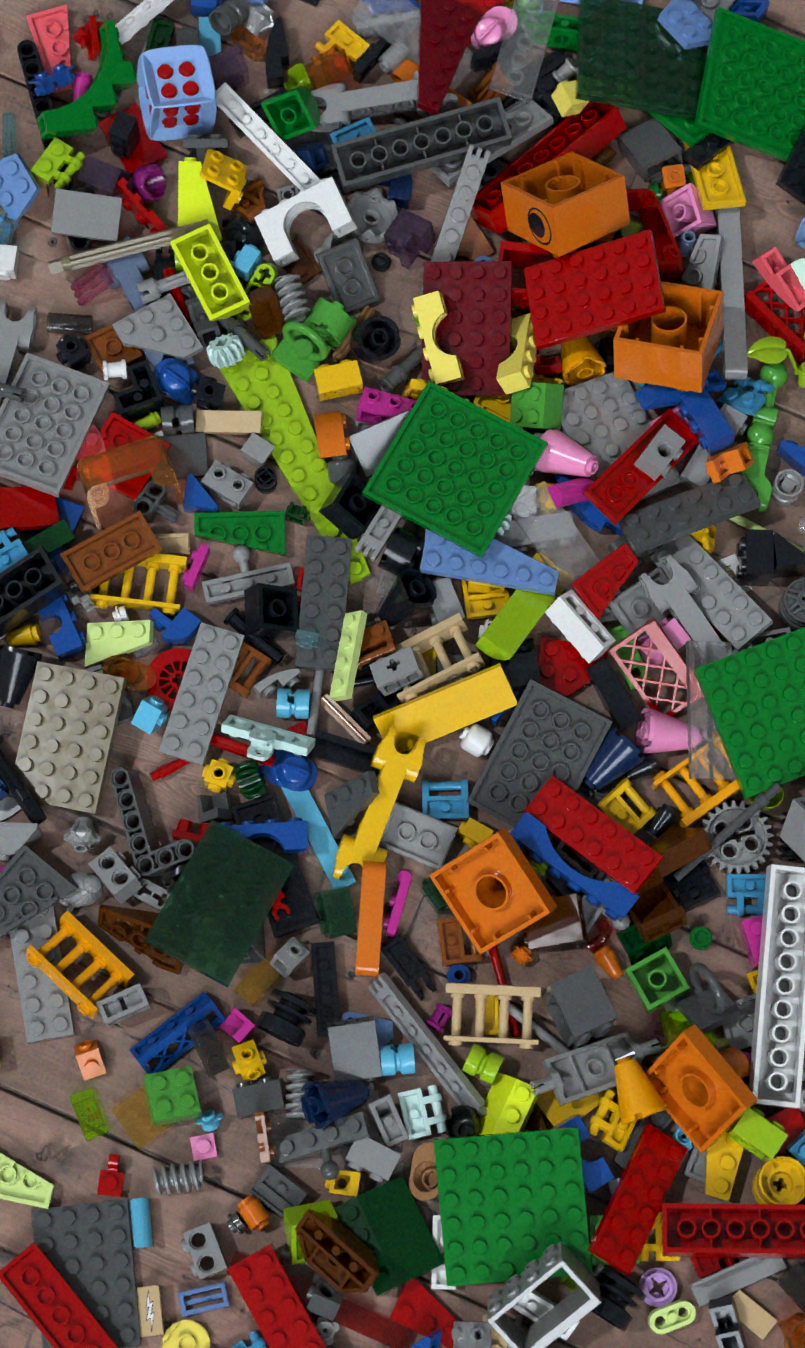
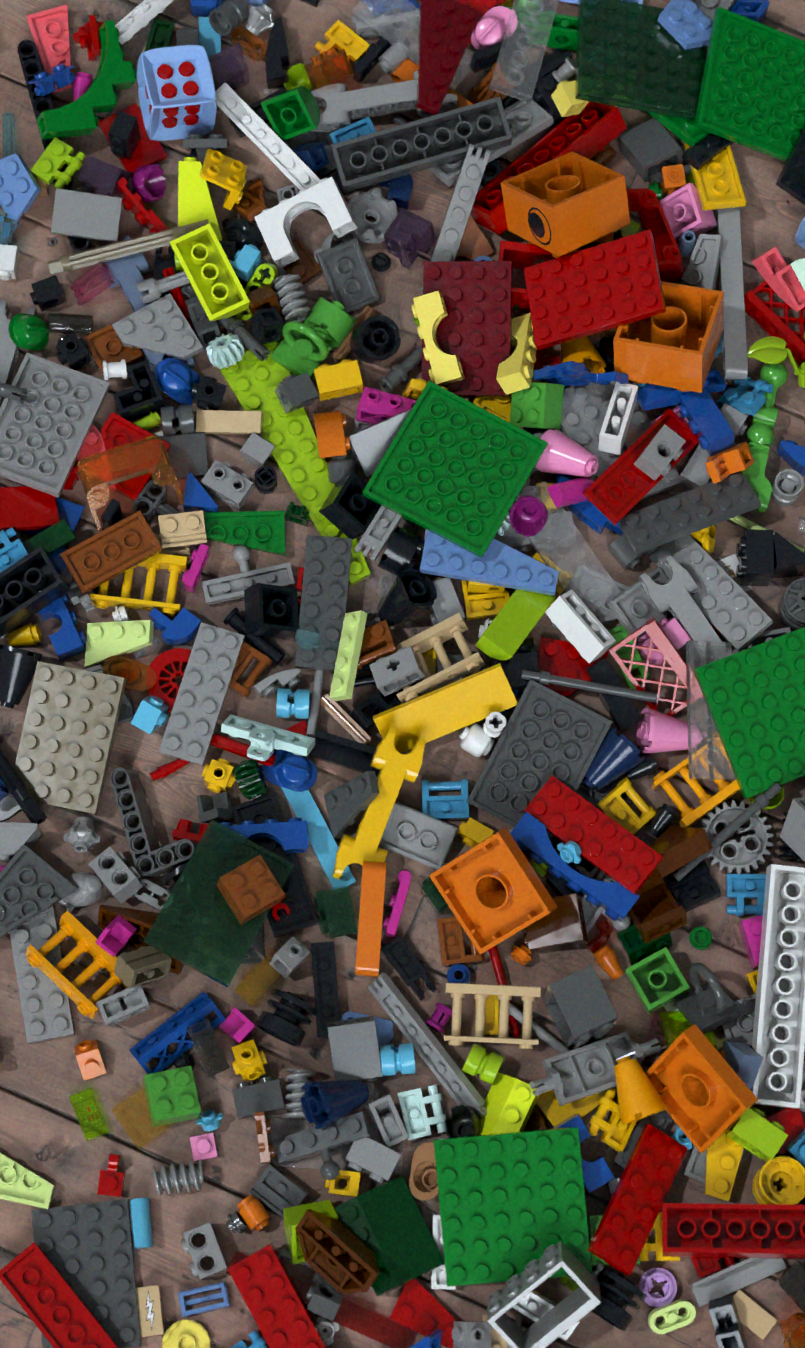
red wing [570,543,639,620] -> none
none -> green piece [8,313,49,351]
none -> black brick [30,275,66,312]
none -> dark pink panel [95,915,137,957]
none -> black tile [101,498,123,530]
none -> dark tan brick [114,944,172,988]
none -> tan plate [158,510,207,549]
none -> black piece [174,1051,195,1071]
none -> dark orange brick [216,855,285,925]
none -> black brick [251,307,284,345]
none -> dark grey head [274,372,319,414]
none -> white bush [483,712,506,738]
none -> magenta hair [509,496,548,537]
none -> dark grey bar [521,670,657,702]
none -> blue wing [533,361,628,386]
none -> medium azure plate [557,841,582,864]
none -> white brick [598,382,638,455]
none -> sand blue slope [723,1041,763,1089]

